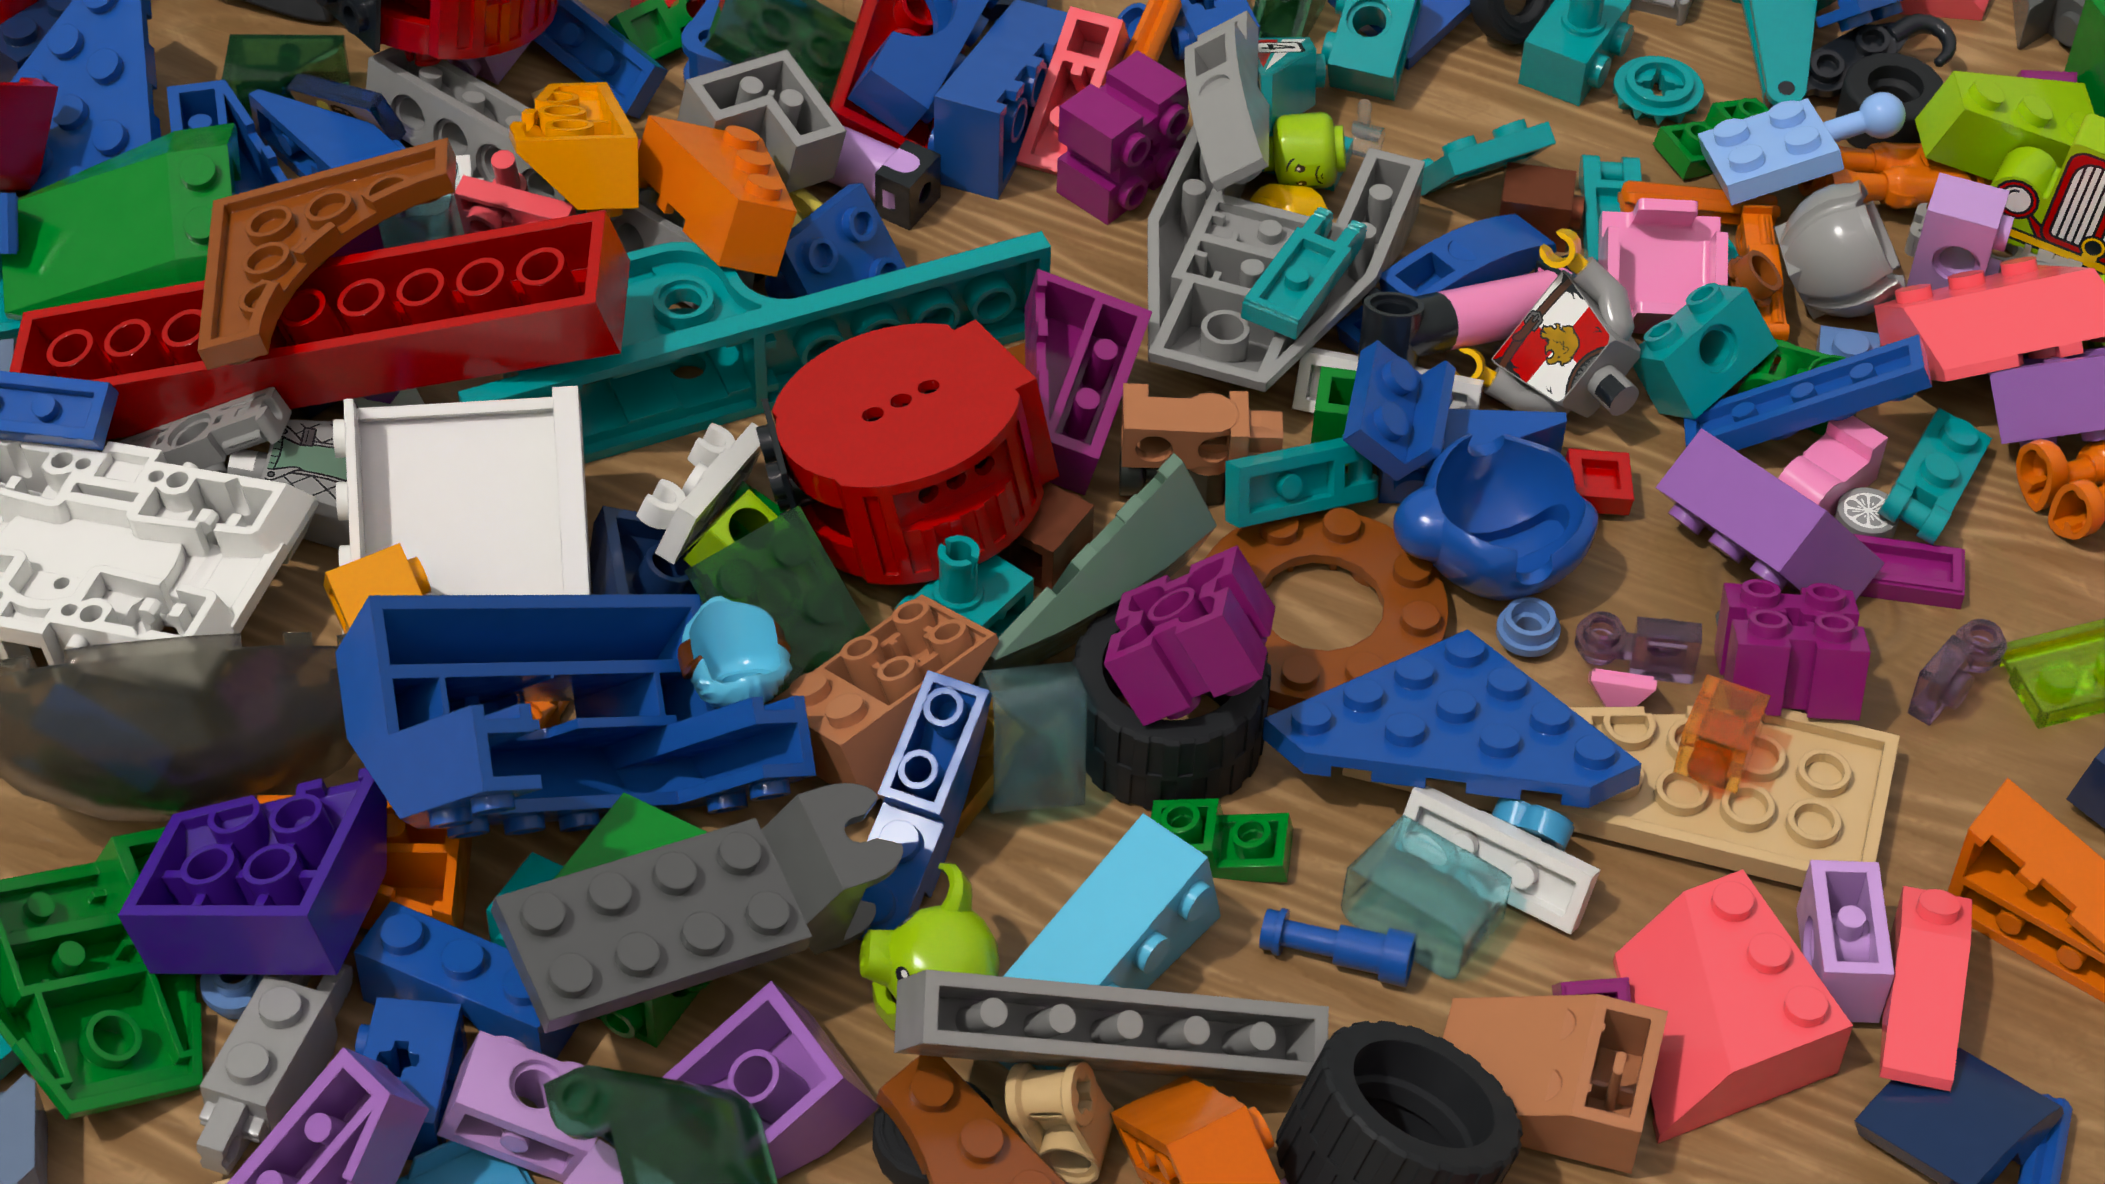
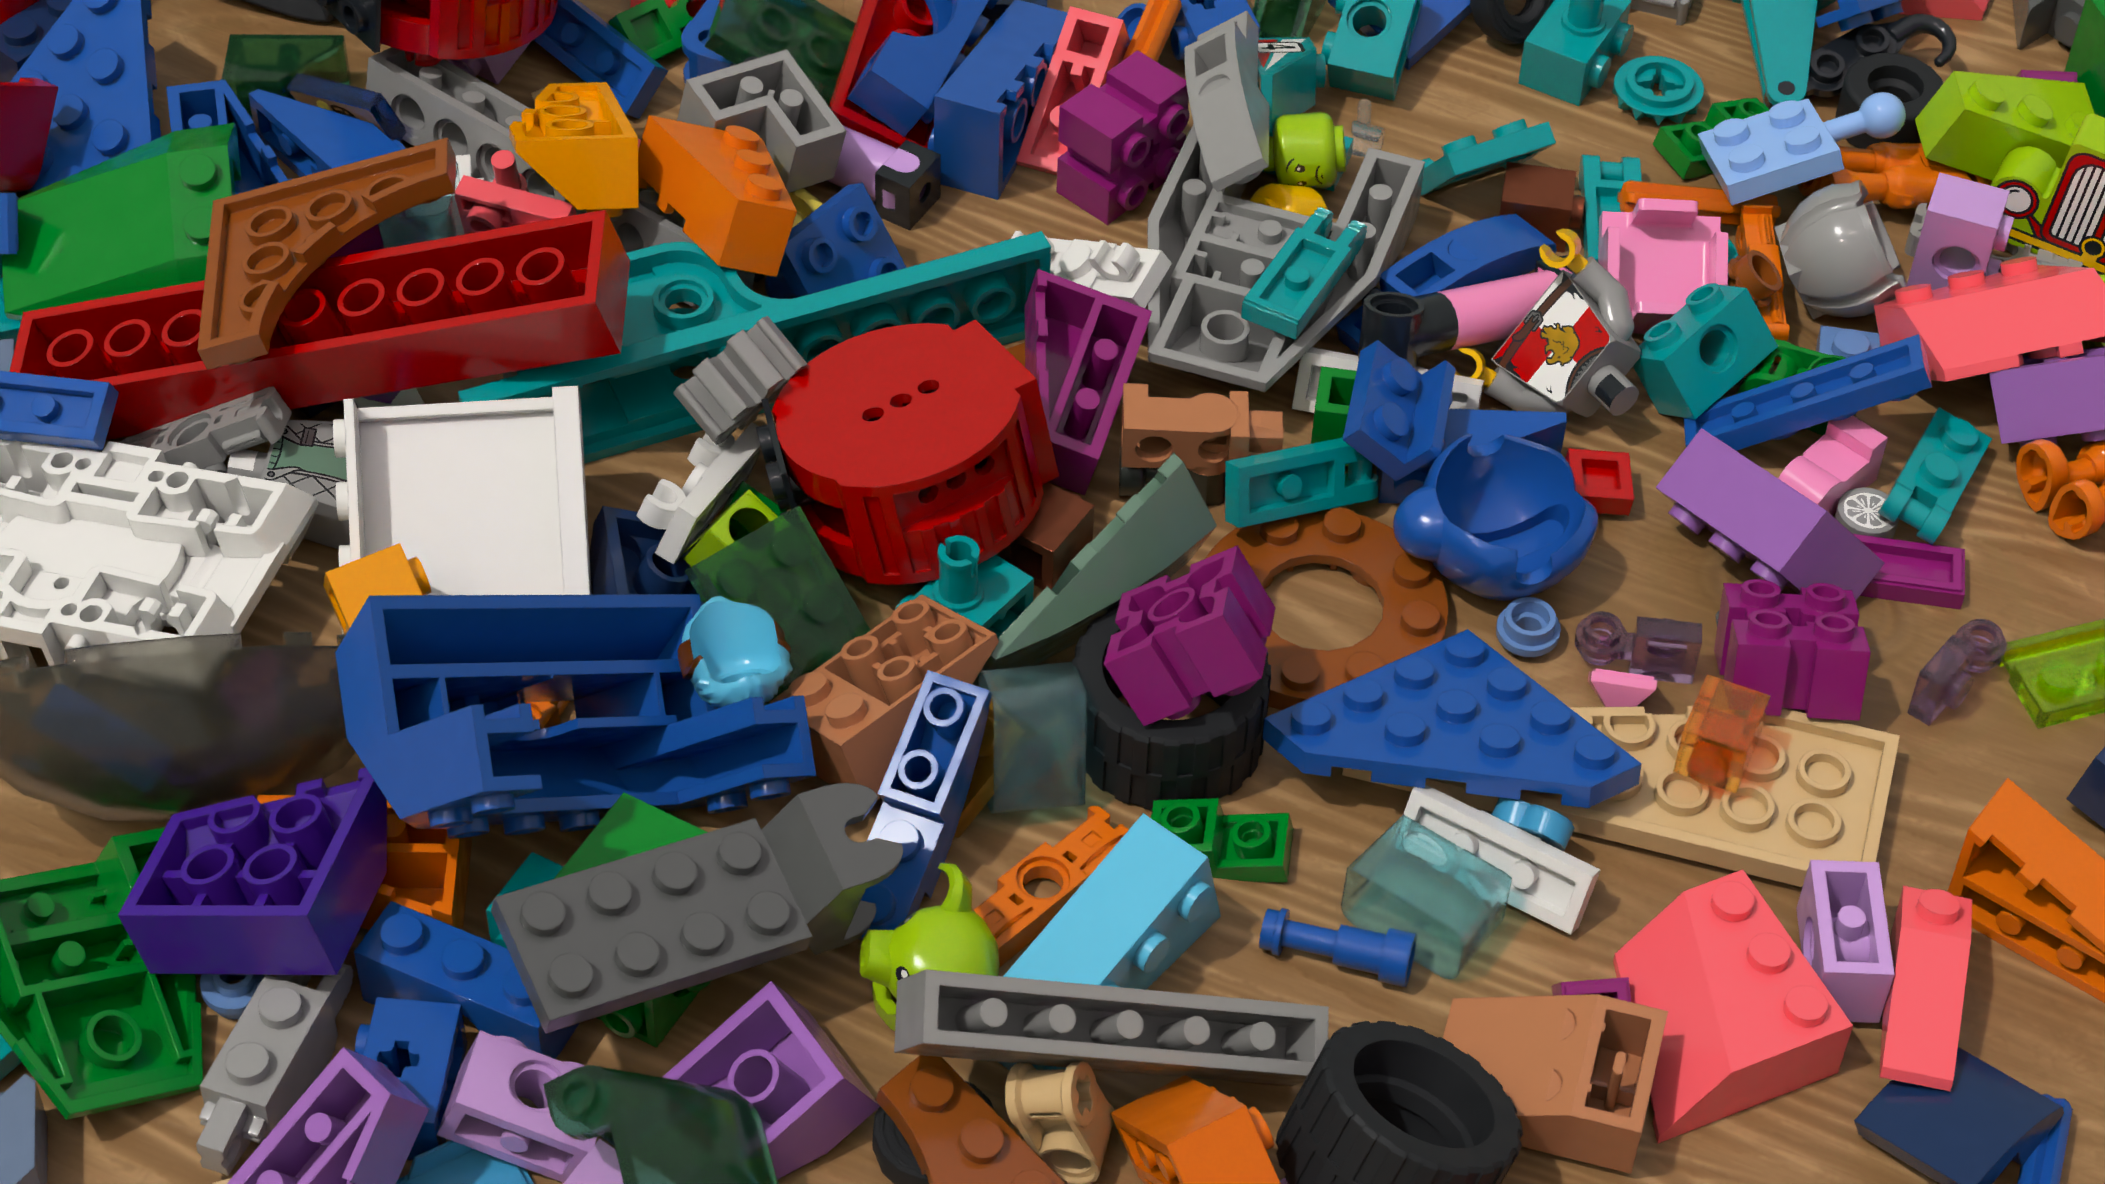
none -> light grey gear [673,316,808,445]
none -> orange piece [974,806,1129,968]
none -> white plate [1011,231,1172,308]

